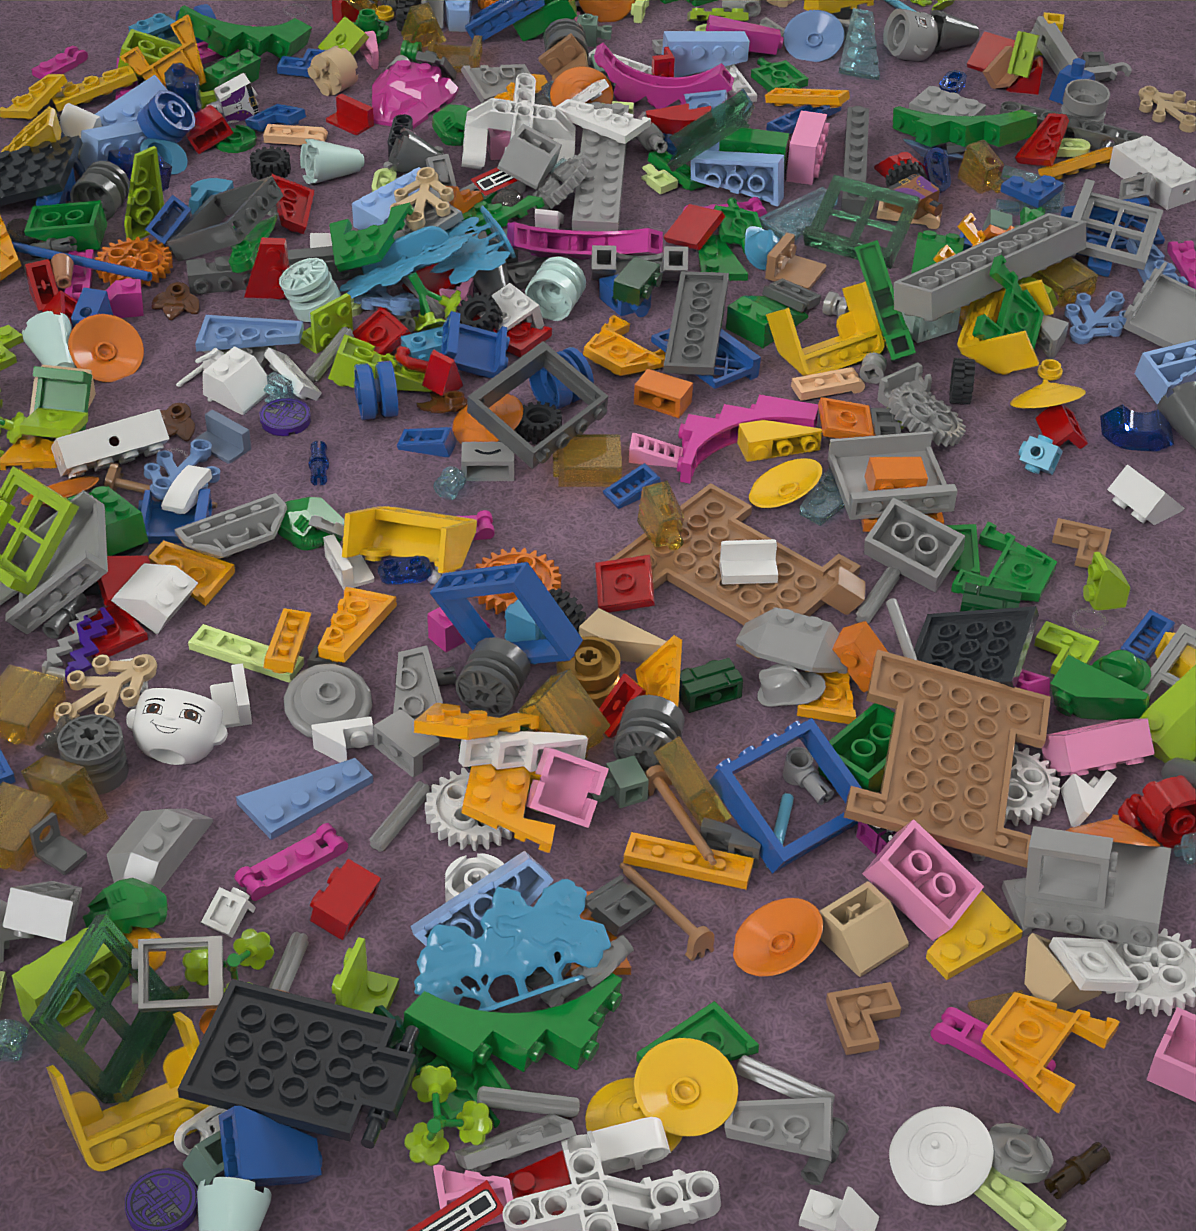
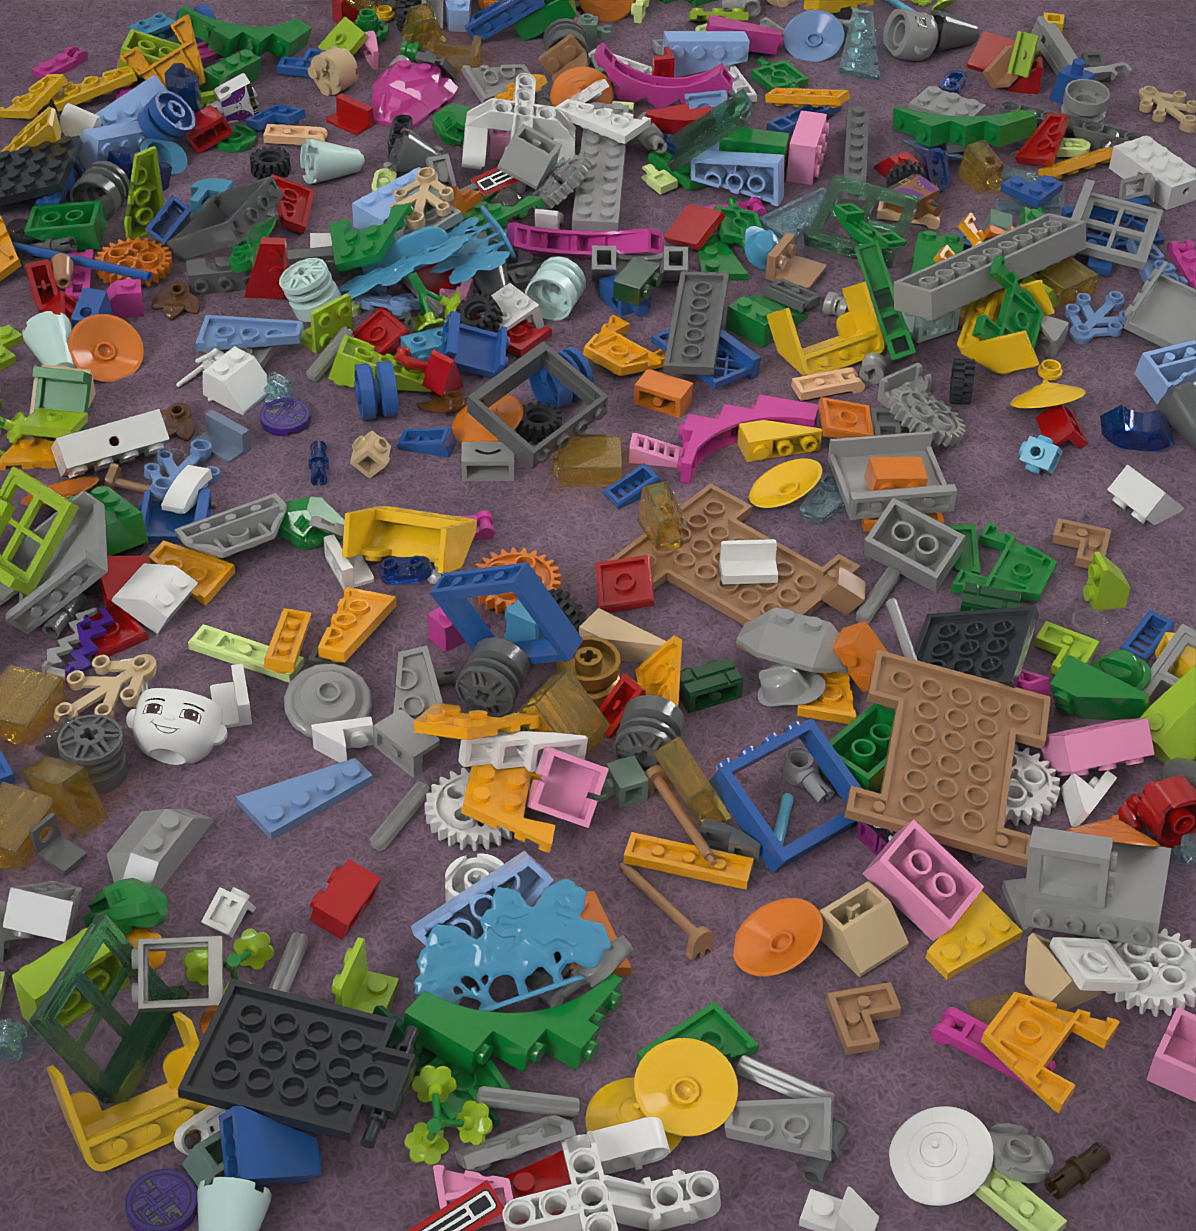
dark pink plate [234,823,348,901] -> none
white plate [264,348,322,401] -> none
clear light blue wheel [434,466,466,500] -> none
dark grey plate [584,875,656,936] -> none
none -> tan brick [350,431,391,478]
none -> green slope [833,203,907,249]

